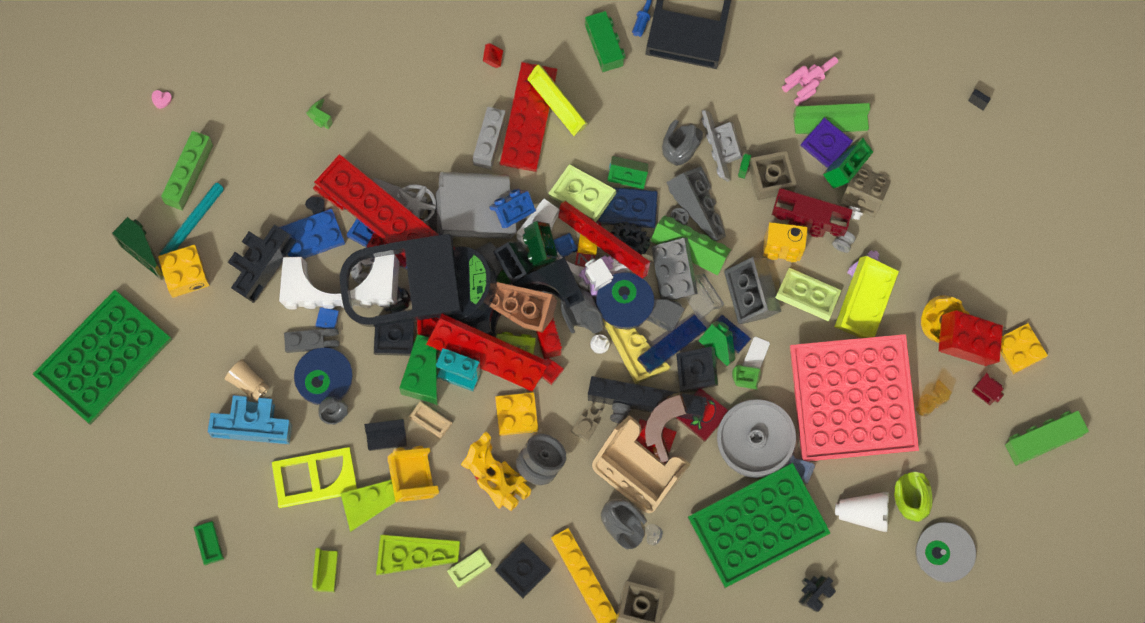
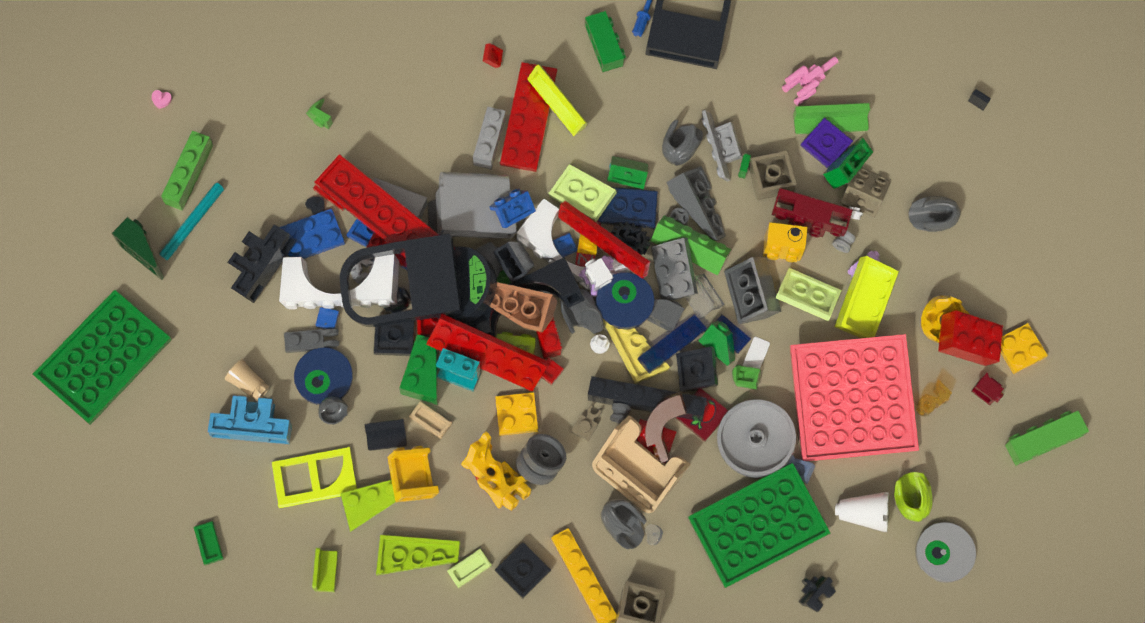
yellow brick [158,245,209,298] -> none
light grey wheel [394,185,436,223] -> none
dark green slope [523,221,559,266] -> none
none -> dark grey hair [909,196,961,232]

